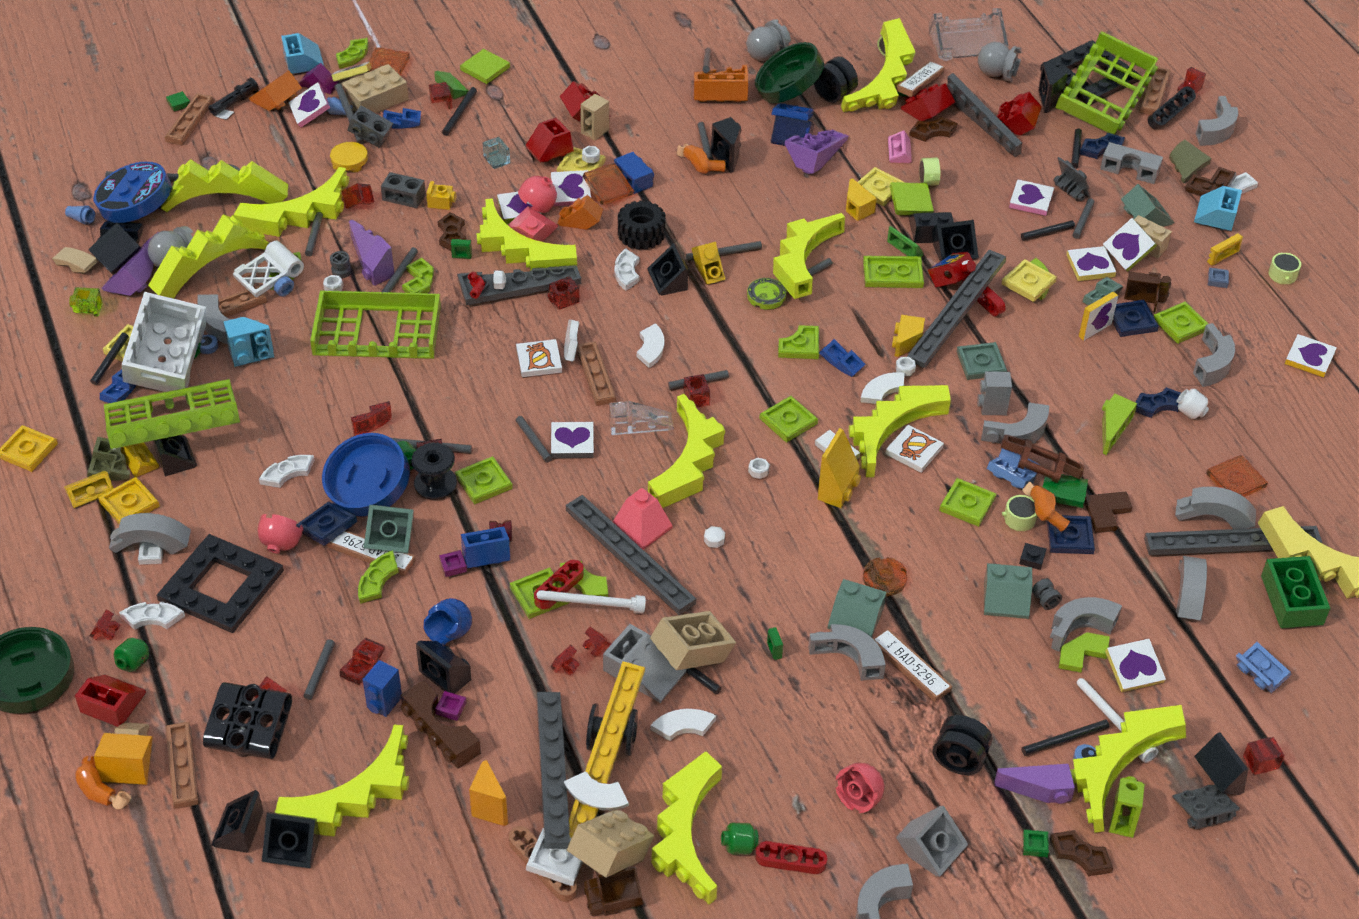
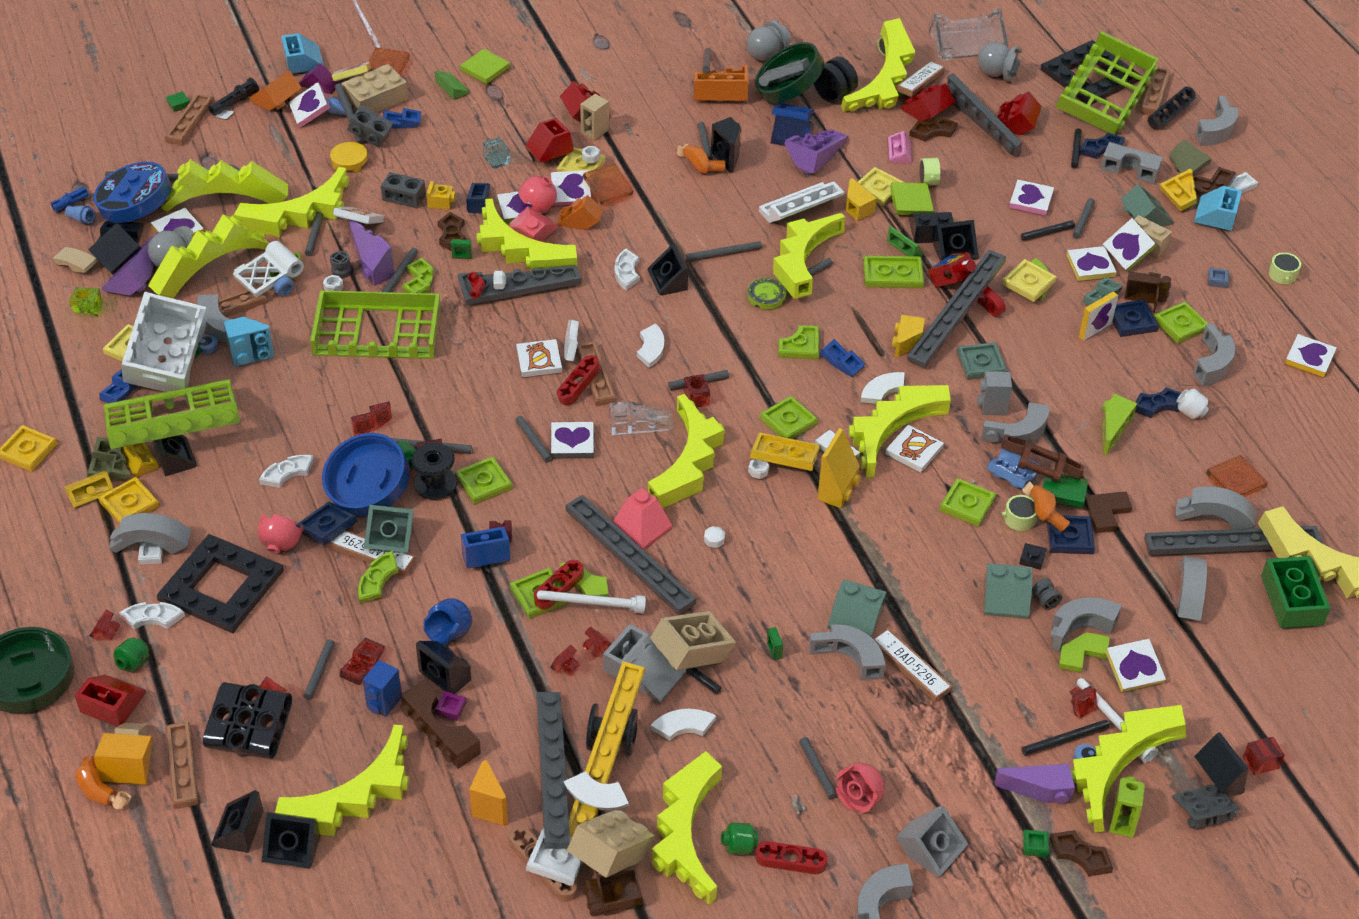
black bar [90,332,129,385] -> none
lime tile [336,38,369,69] -> none
clear red panel [342,183,374,208] -> none
clear red panel [429,82,452,109] -> none
magenta plate [439,550,467,577] -> none
black bar [442,87,477,136] -> none
clear red brick [548,276,580,310] -> none
blue brick [614,152,654,194] -> none
black tyre [618,200,666,250] -> none
yellow slope [691,242,725,284] -> none
clear orange tile [863,557,907,596] -> none
white tile [896,357,916,376] -> none
black wheel [932,715,993,775] -> none
black slope [1038,62,1068,113] -> none
dark grey hinge [1053,157,1090,201] -> none
clear red panel [1177,67,1206,95] -> none
yellow tile [1207,233,1243,266] -> none
medium blue bracket [1236,642,1291,693] -> none
none -> blue axle [50,187,89,213]
none -> tile [151,208,204,237]
none -> white tile [333,207,384,224]
none -> dark blue slope [466,183,491,213]
none -> red beam [557,355,601,405]
none -> yellow tile [750,433,820,471]
none -> light grey plate [759,58,810,86]
none -> white slope [759,181,844,223]
none -> dark grey bar [799,737,837,800]
none -> clear red tile [1070,686,1098,718]
none -> yellow wing [1160,168,1197,212]

